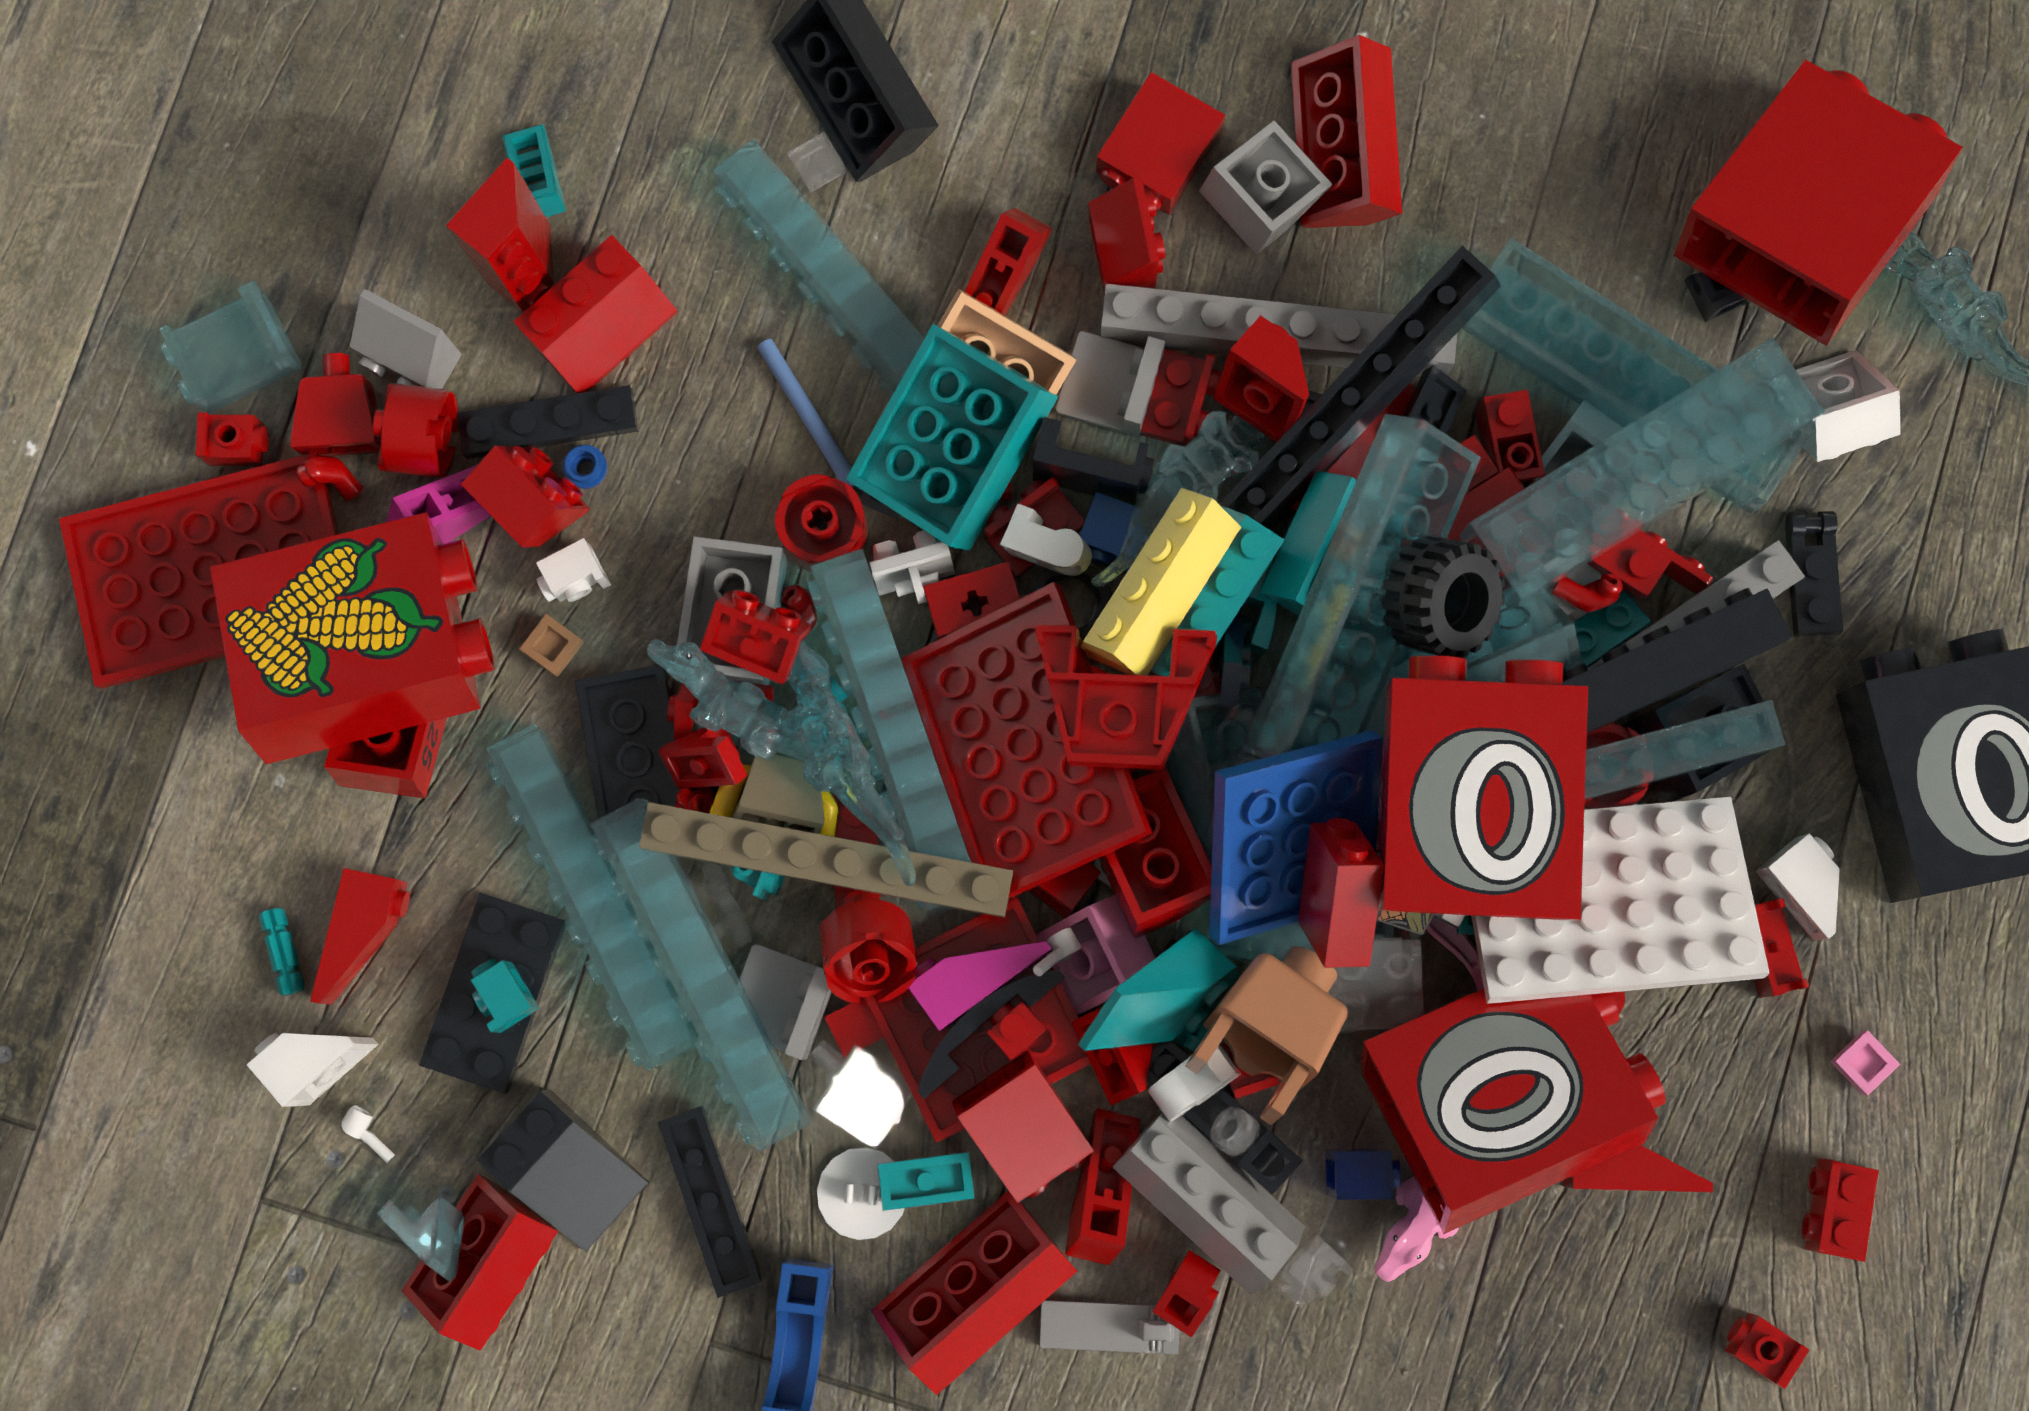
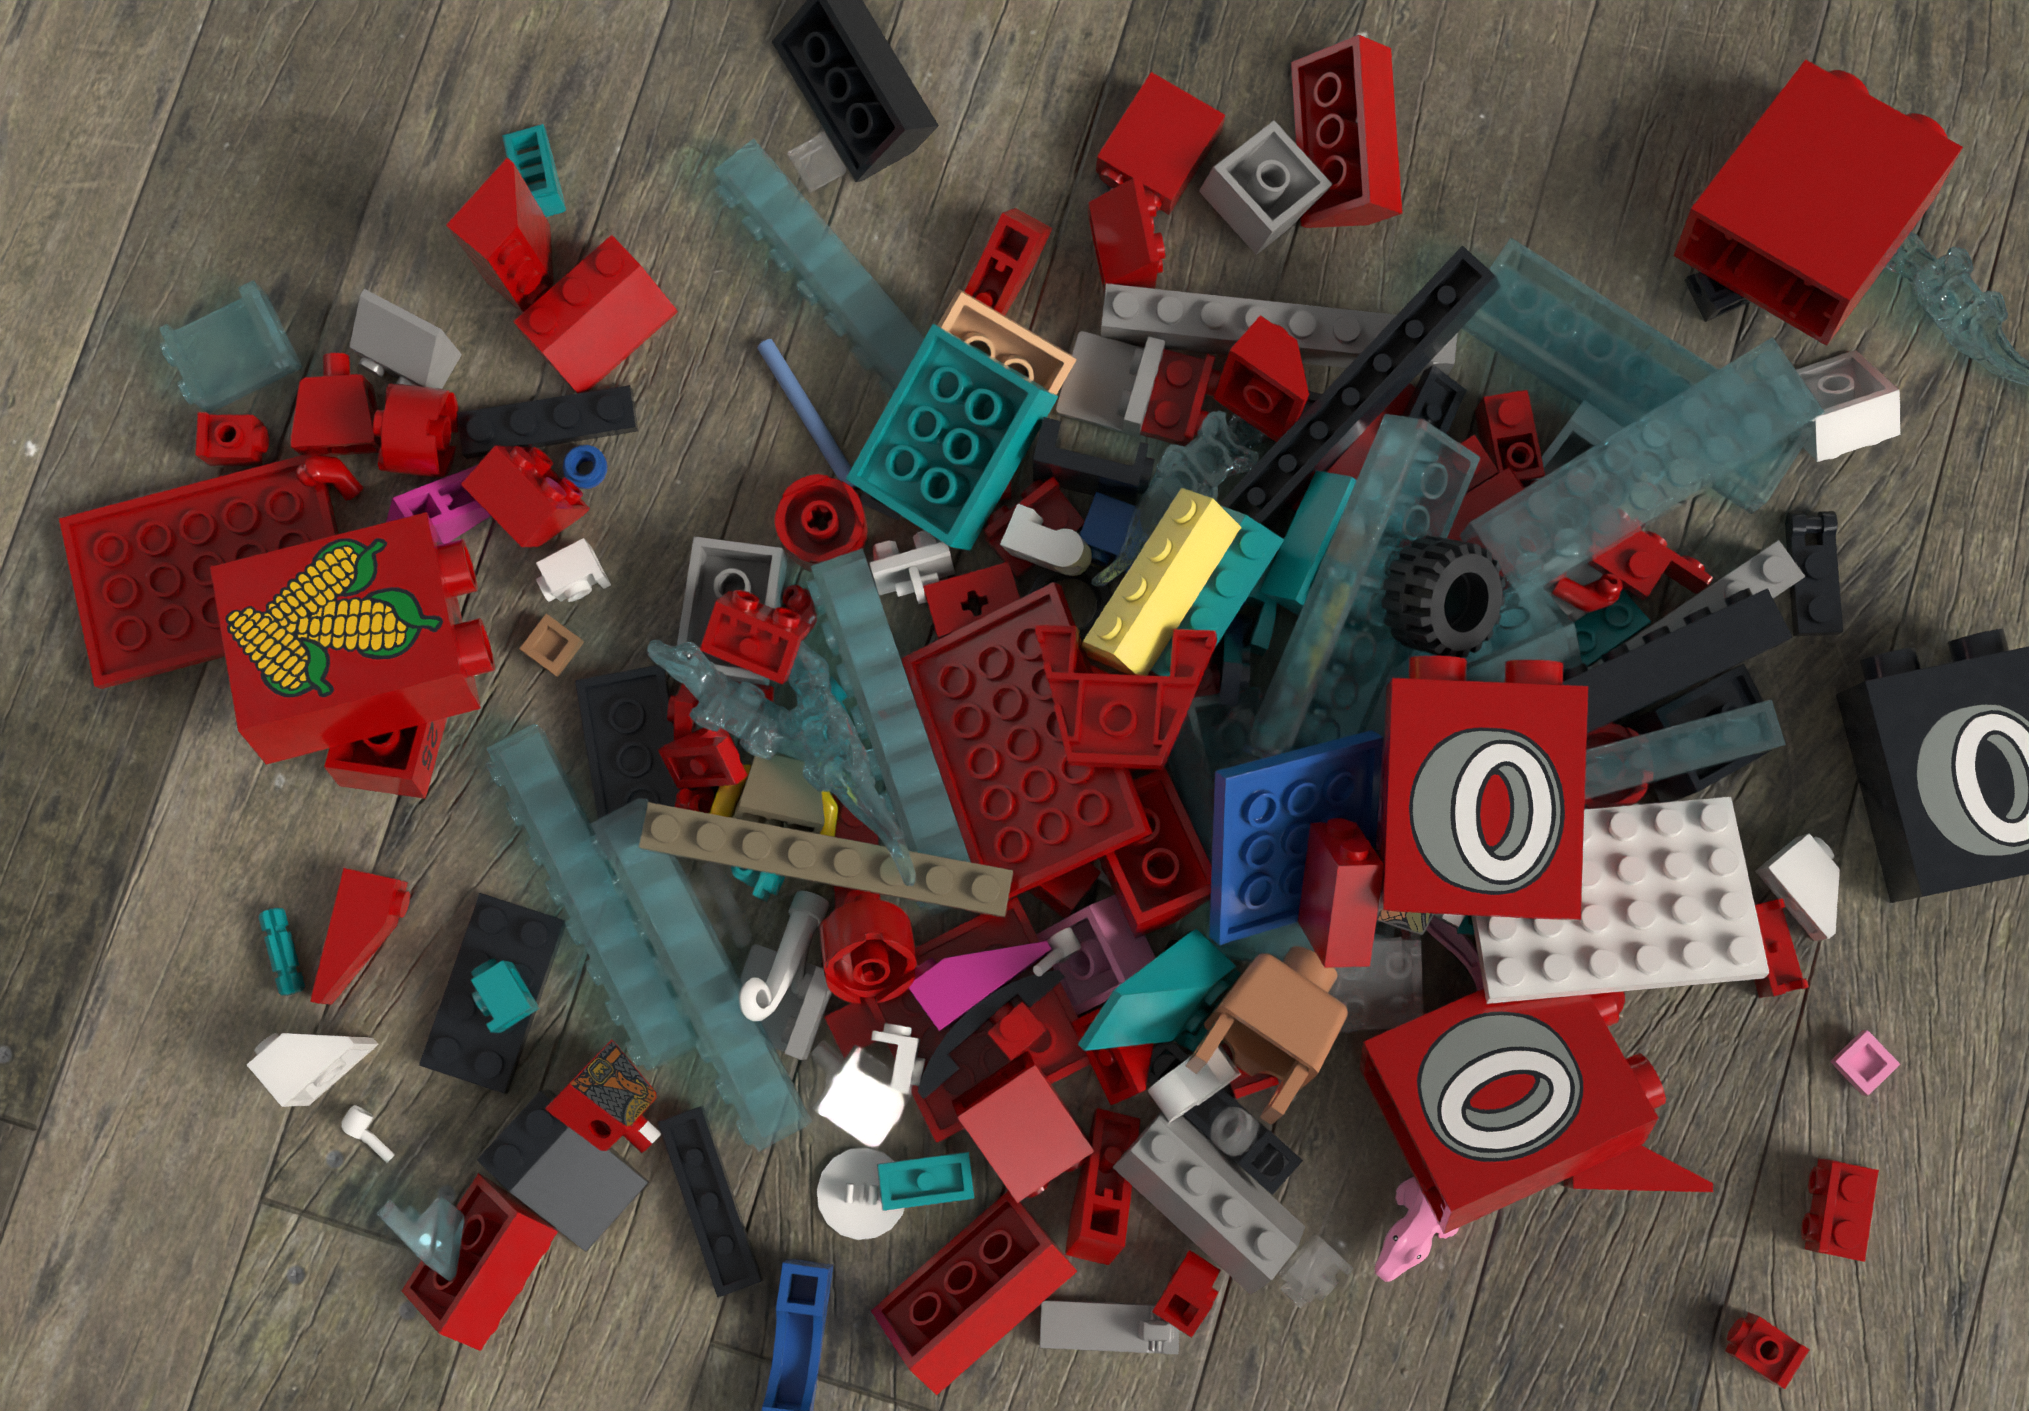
clear blue brick [1325,1148,1401,1200] -> none
none -> torso [545,1039,661,1153]
none -> white plant [739,891,830,1021]
none -> white bracket [871,1023,925,1094]

